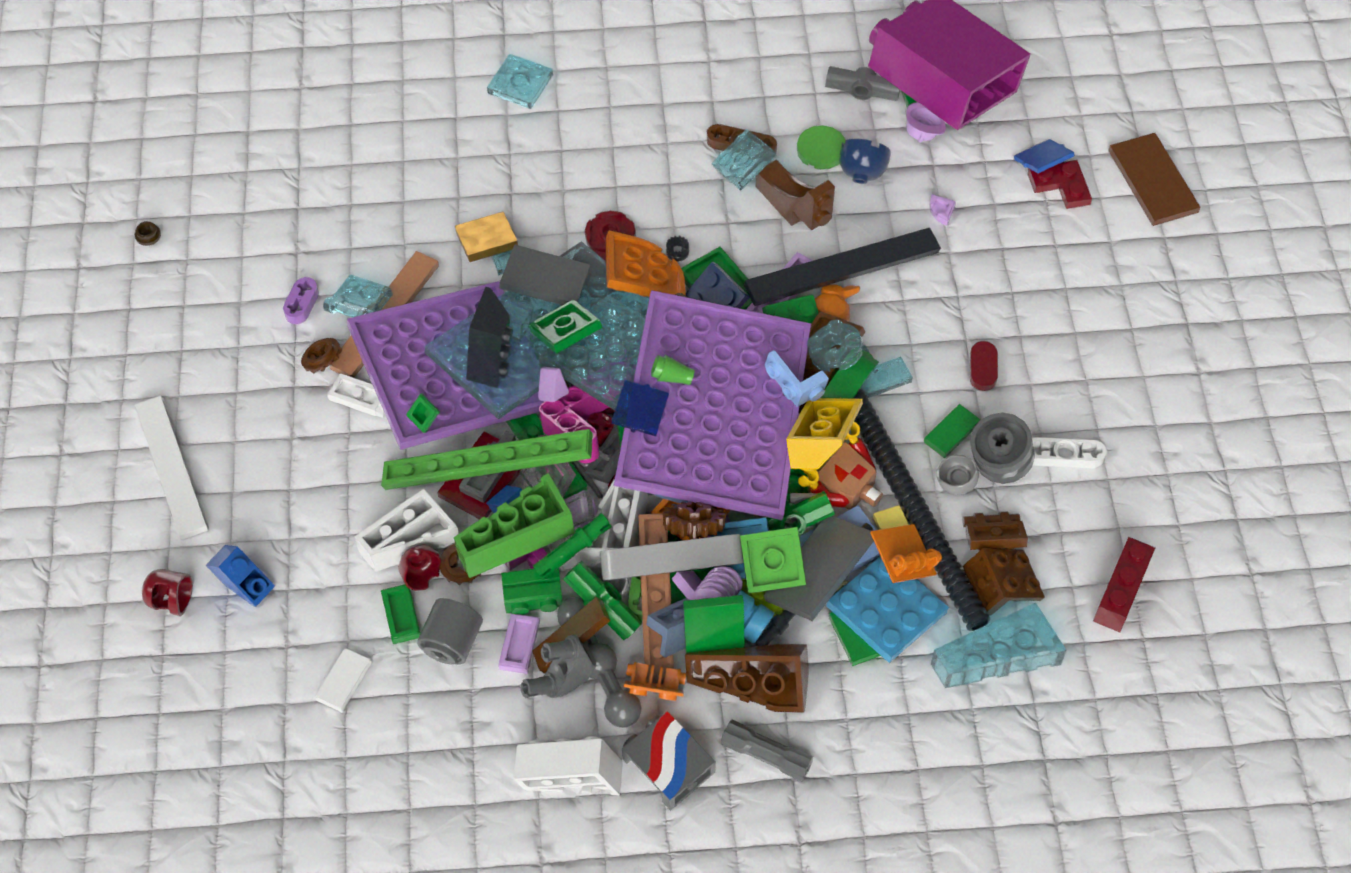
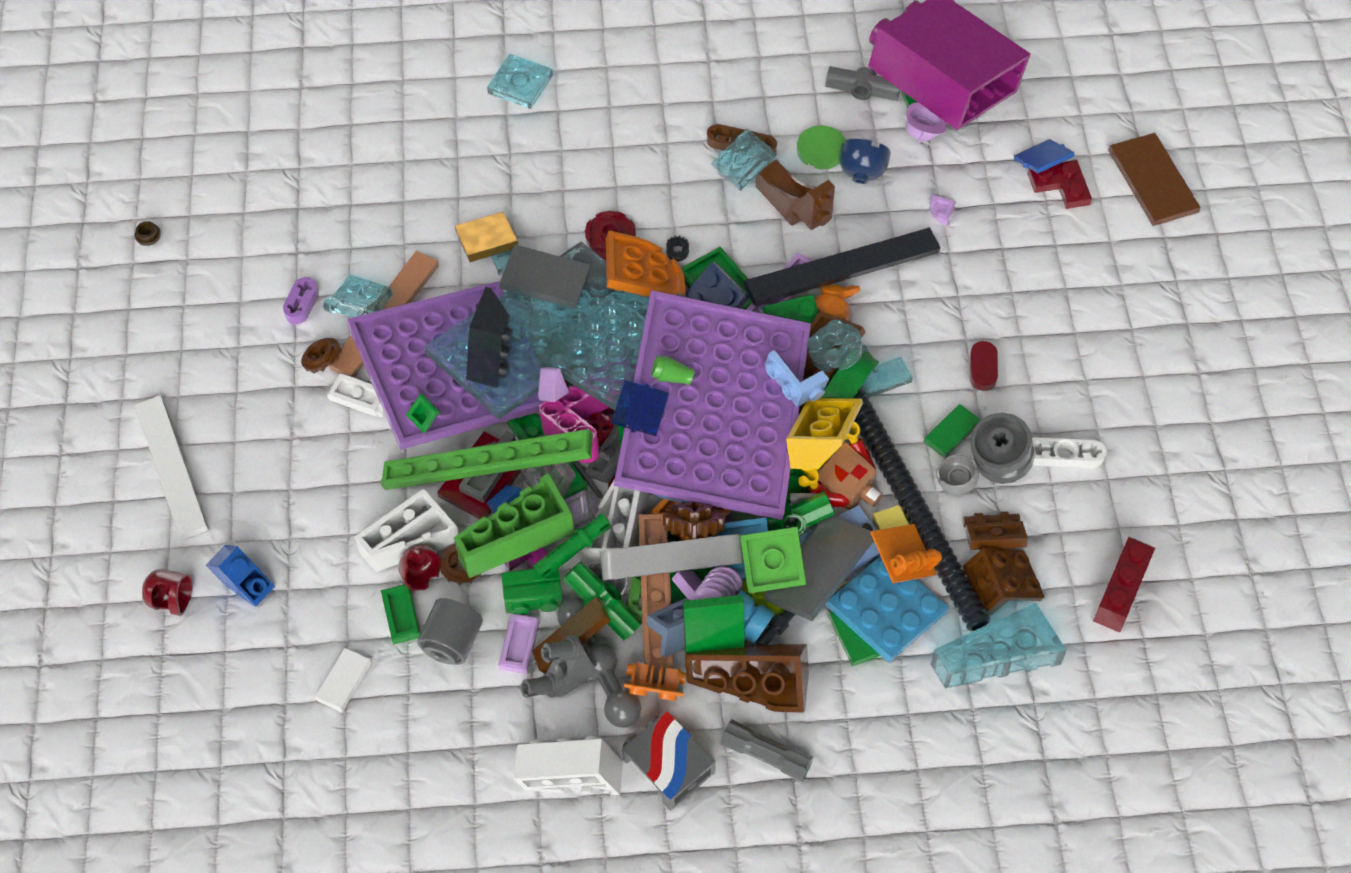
green tile [529,300,602,354] -> none

